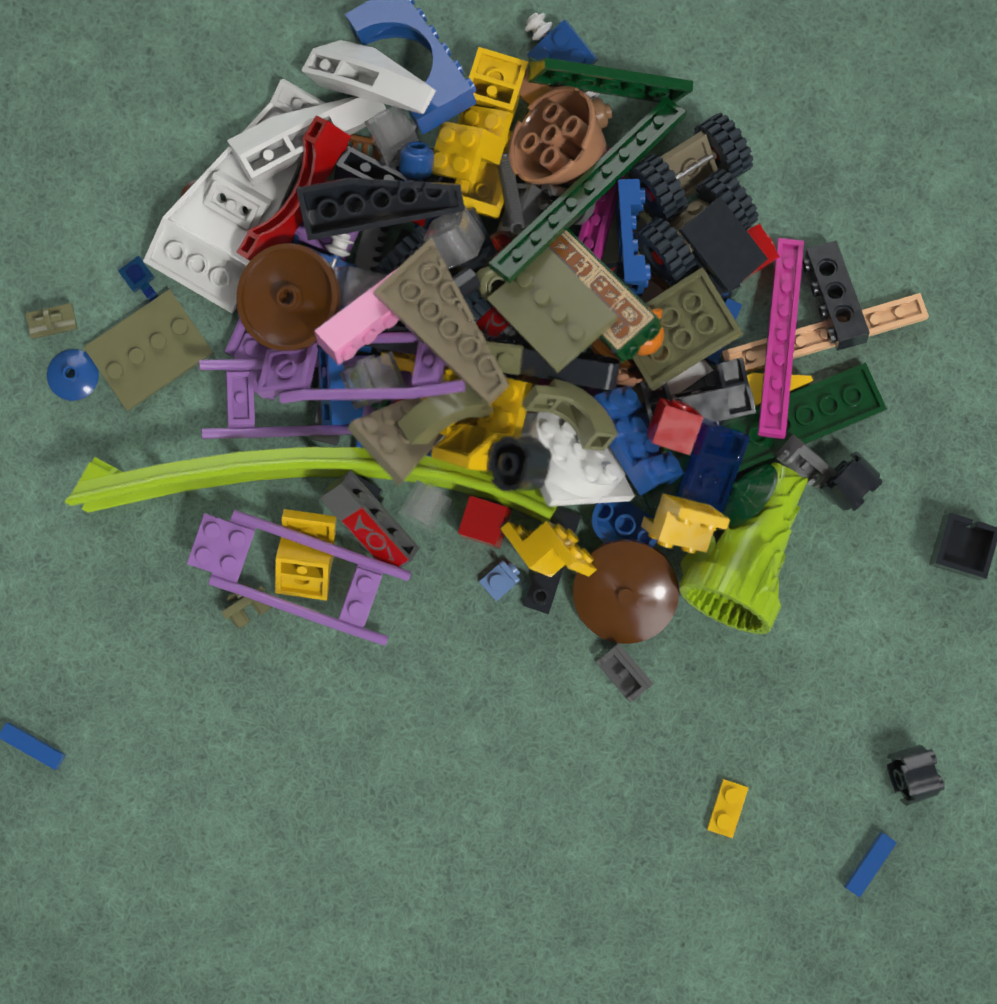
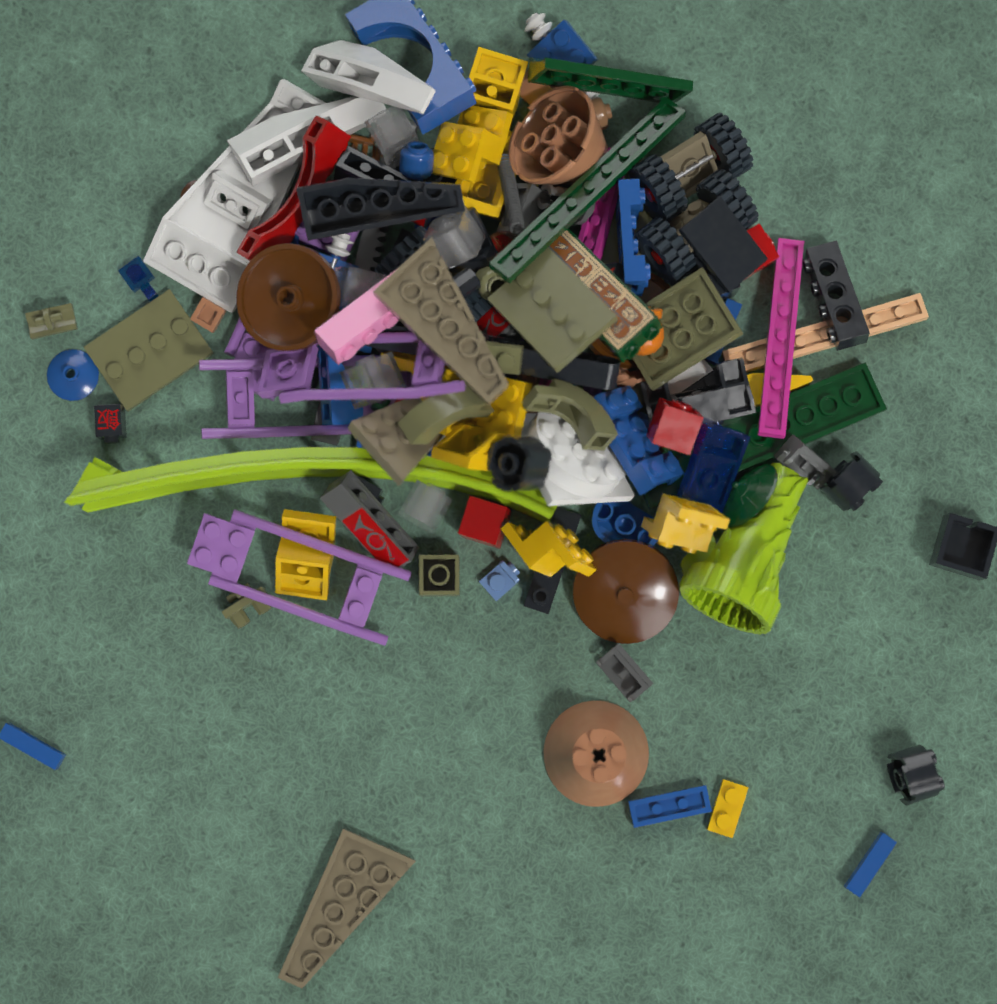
none -> black brick [94,404,127,444]
none -> nougat plate [190,297,227,333]
none -> dark tan wing [278,828,416,988]
none -> olive head [419,555,460,597]
none -> nougat cone [544,701,649,807]
none -> blue plate [628,785,712,828]

